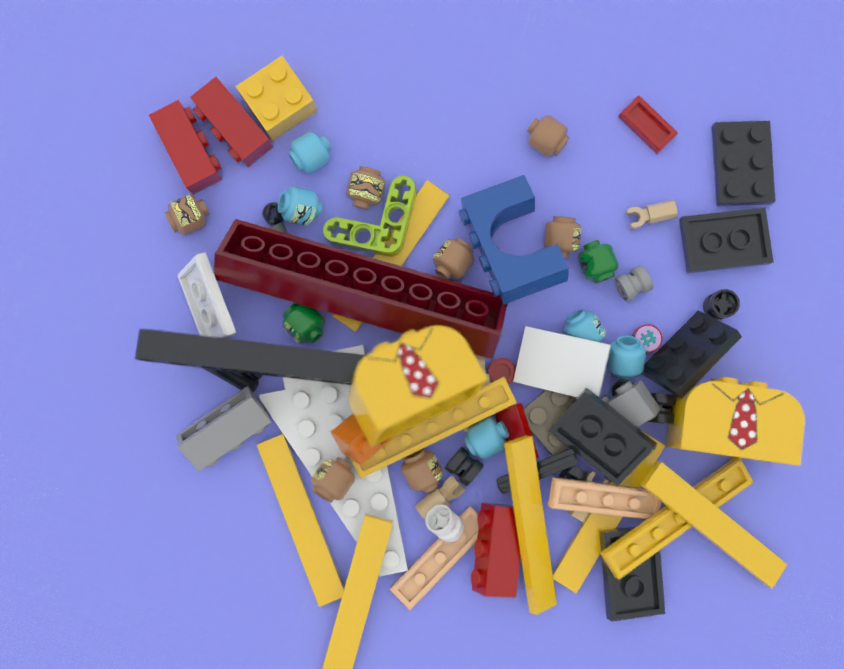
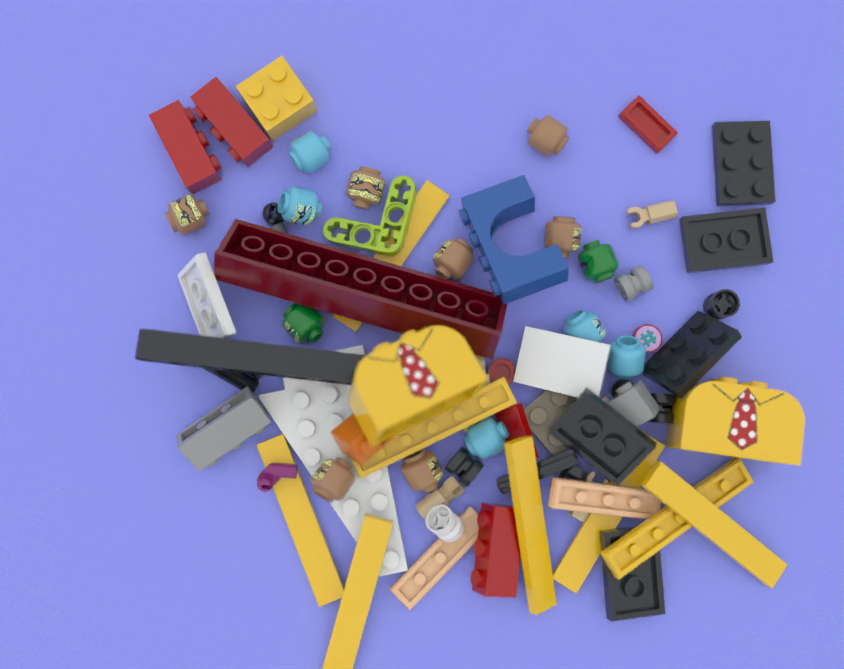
none -> magenta arm [257,463,298,492]

